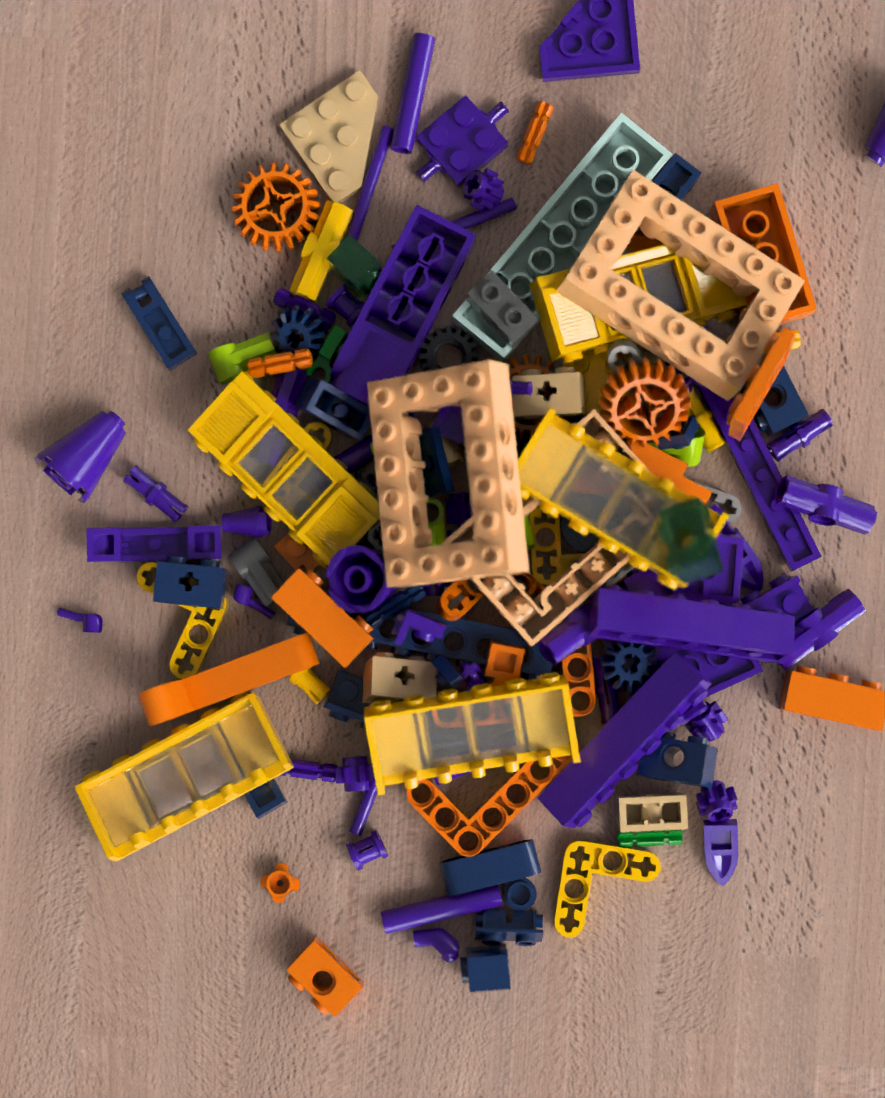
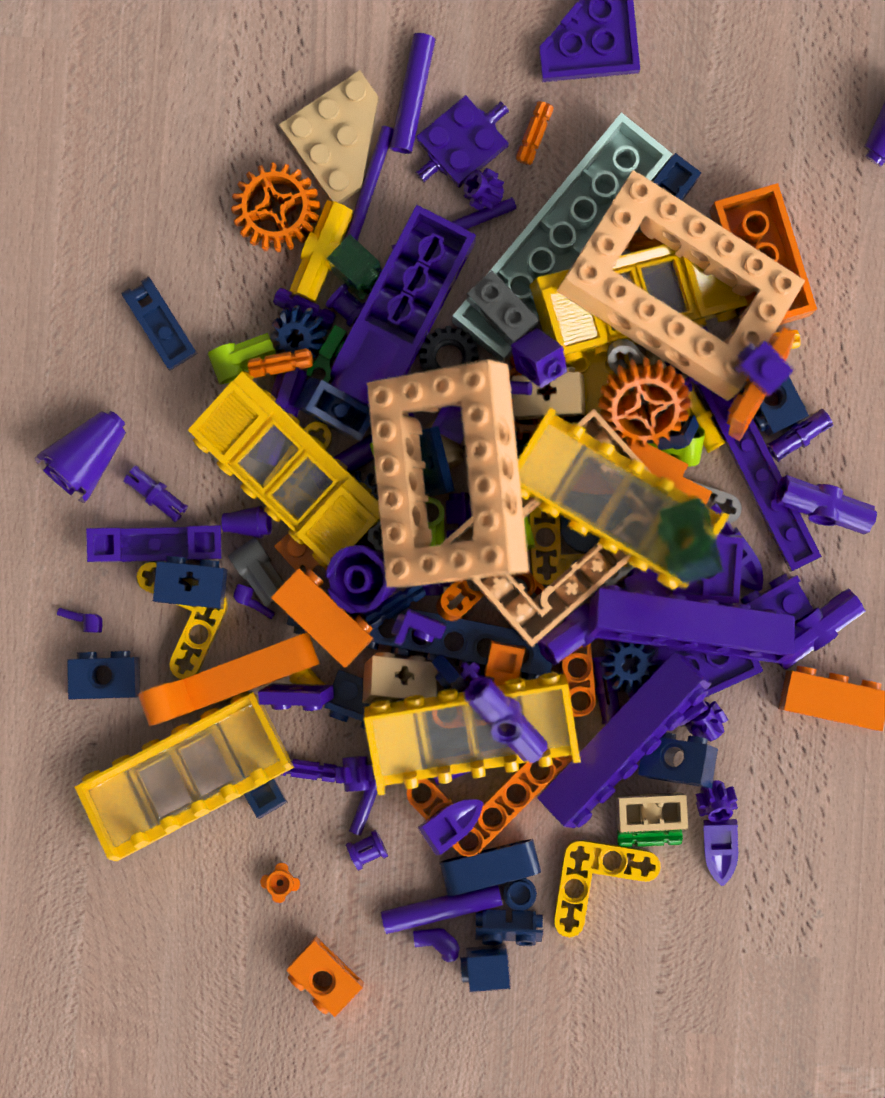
none -> dark blue brick [67,651,140,700]
none -> dark purple plate [258,683,334,711]
none -> dark purple plate [417,799,483,855]
none -> dark purple piece [464,676,548,764]
none -> dark purple brick [511,328,567,389]
none -> dark purple bracket [734,341,794,396]

